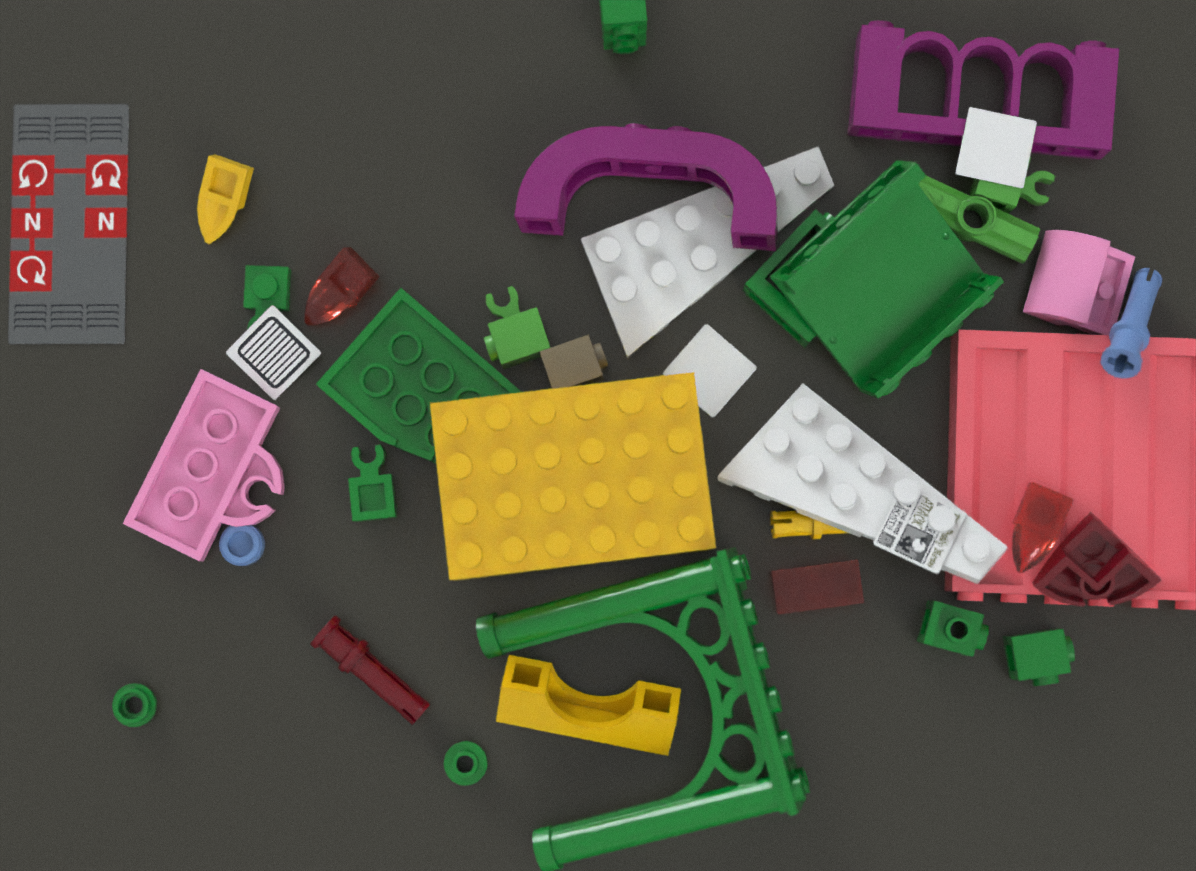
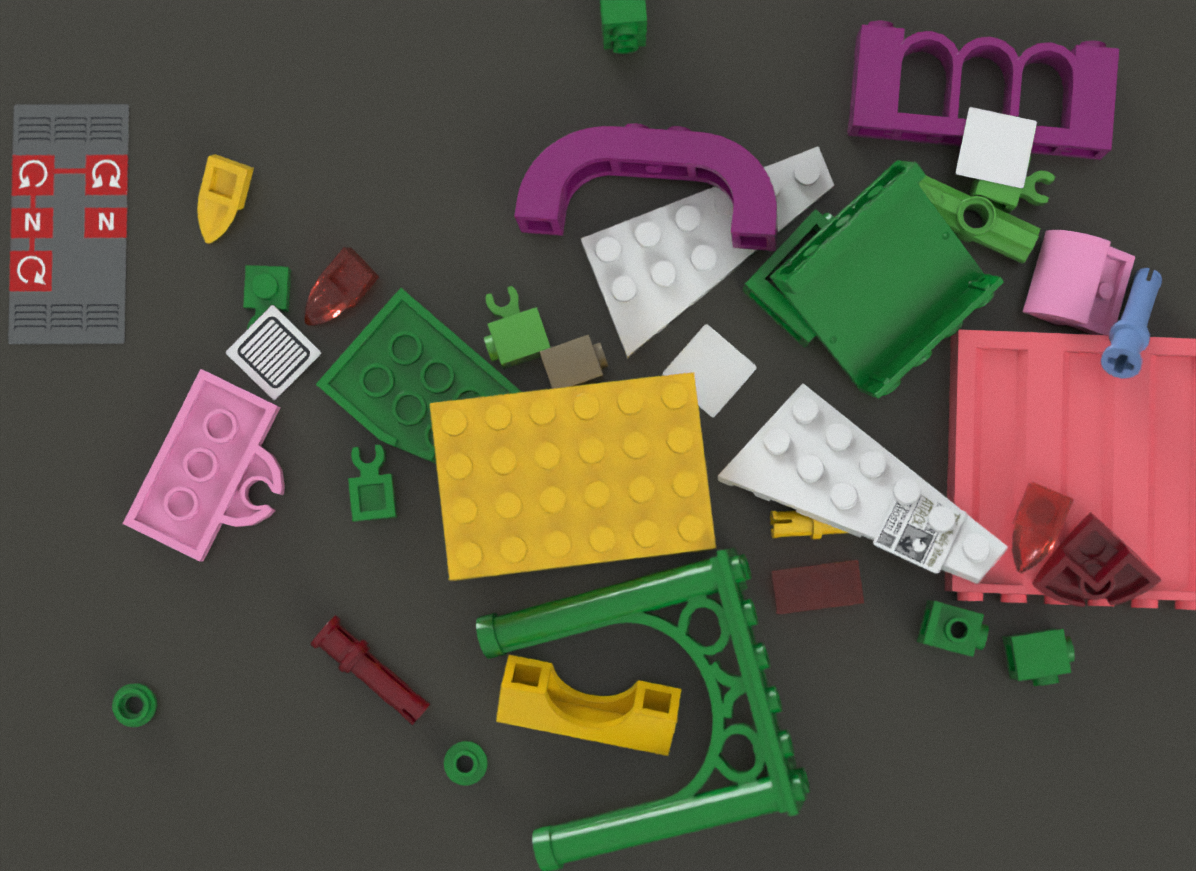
medium blue tile [219,525,265,566] -> none

